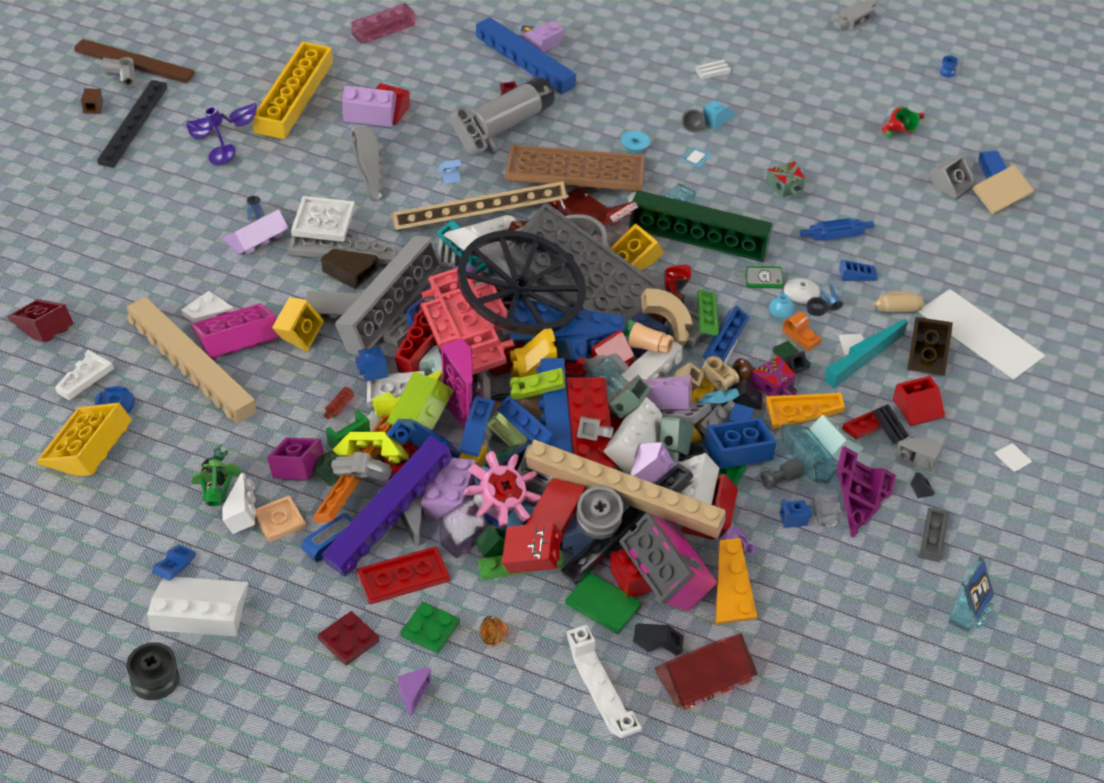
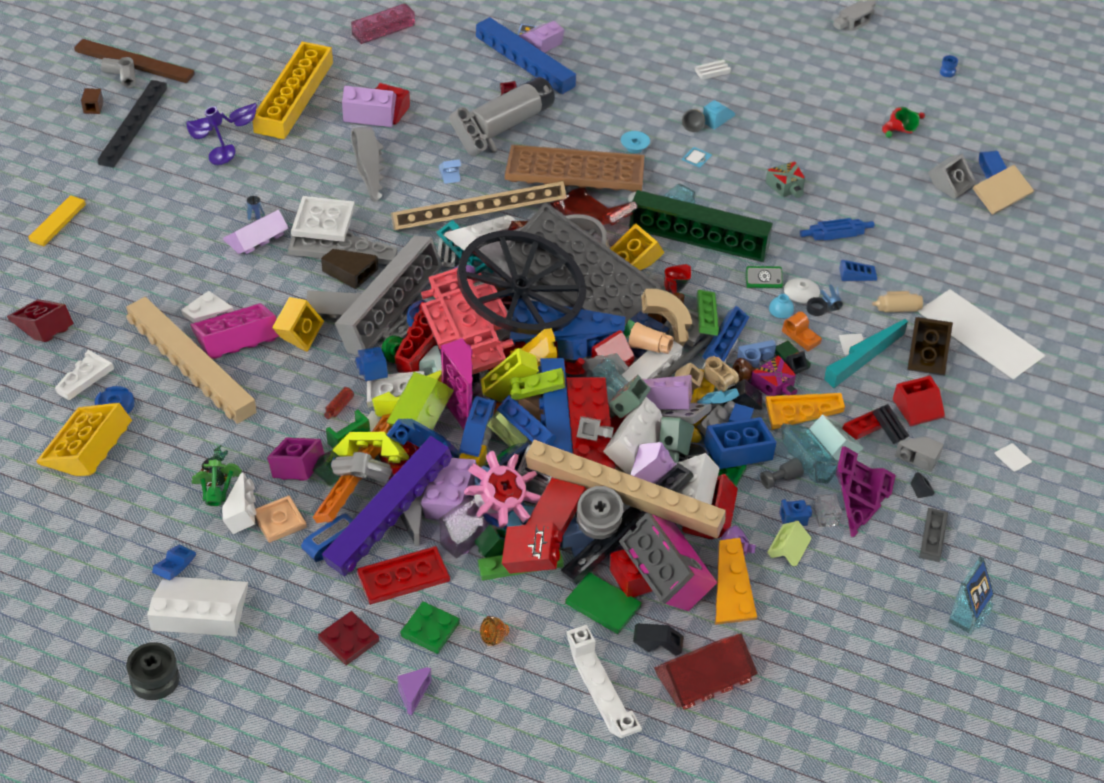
none -> yellow tile [28,195,86,246]
none -> green plate [381,335,404,364]
none -> neon yellow brick [480,348,539,402]
none -> dark grey bar [652,336,713,379]
none -> medium blue plate [737,340,776,369]
none -> yellowish green panel [767,521,811,566]

